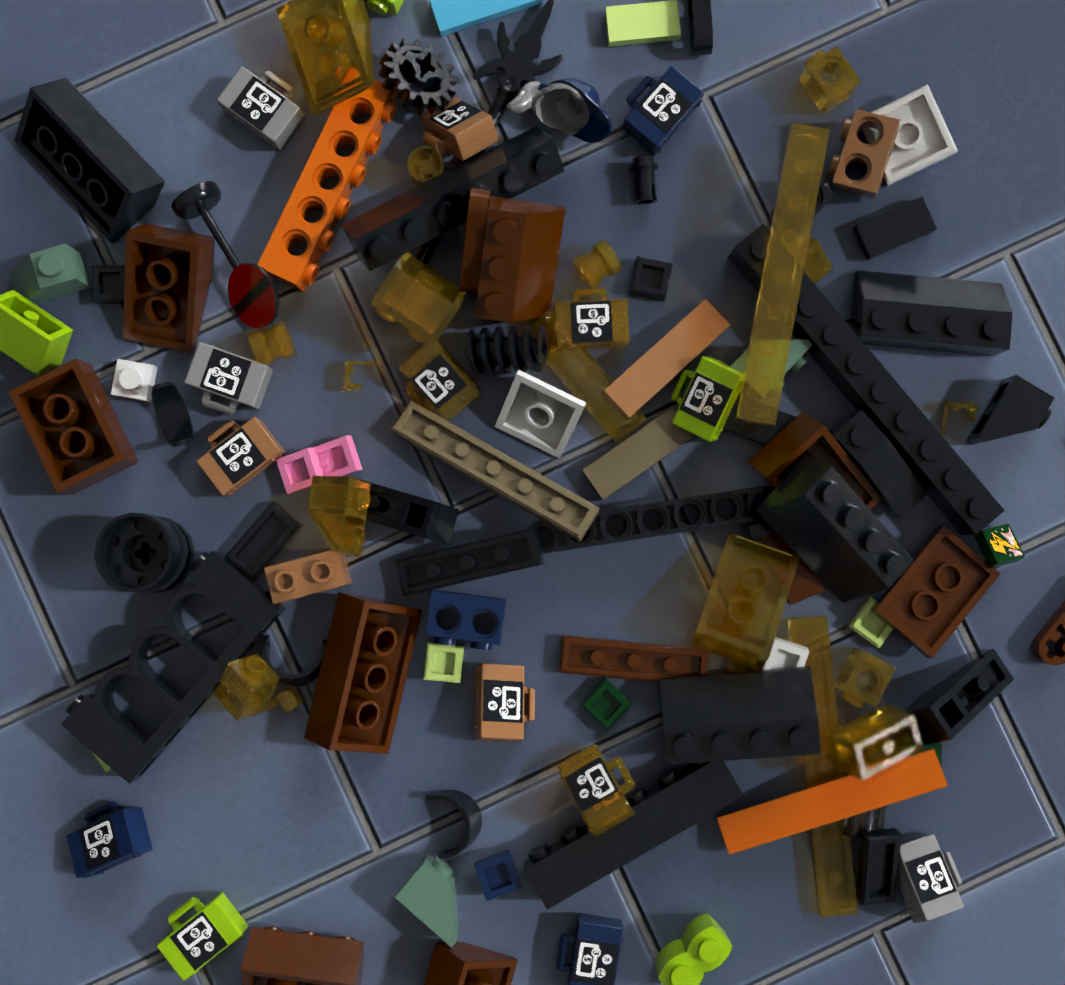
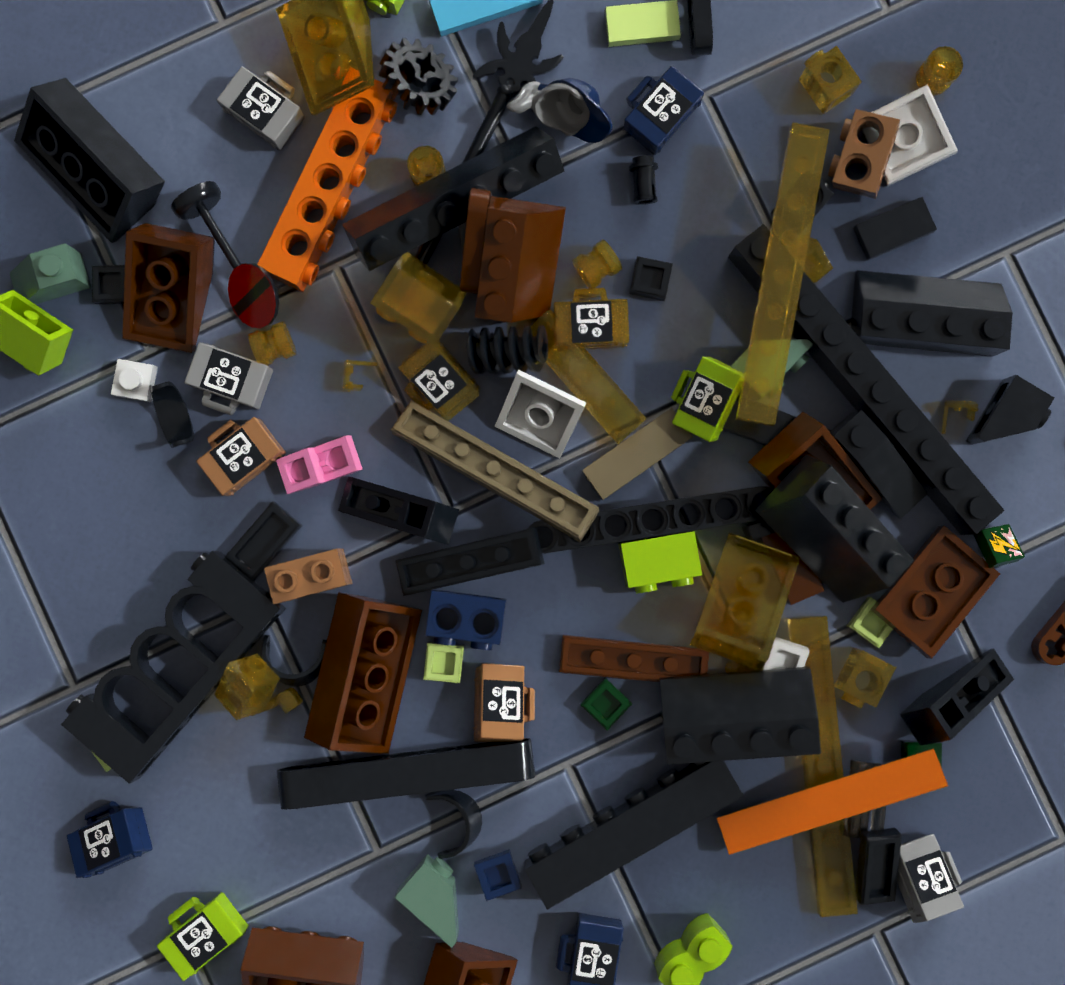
reddish brown brick [8,359,139,495] -> none
black wheel [94,512,195,593] -> none
clear yellow slope [308,476,371,557] -> none
medium nougat piece [421,97,499,161] -> none
clear yellow piece [557,744,635,837] -> none
medium nougat tile [601,299,730,421] -> none
clear yellow brick [826,704,924,780] -> none
none -> black beam [277,738,535,810]
none -> lime brick [618,531,702,594]
none -> clear yellow wheel [916,46,963,96]

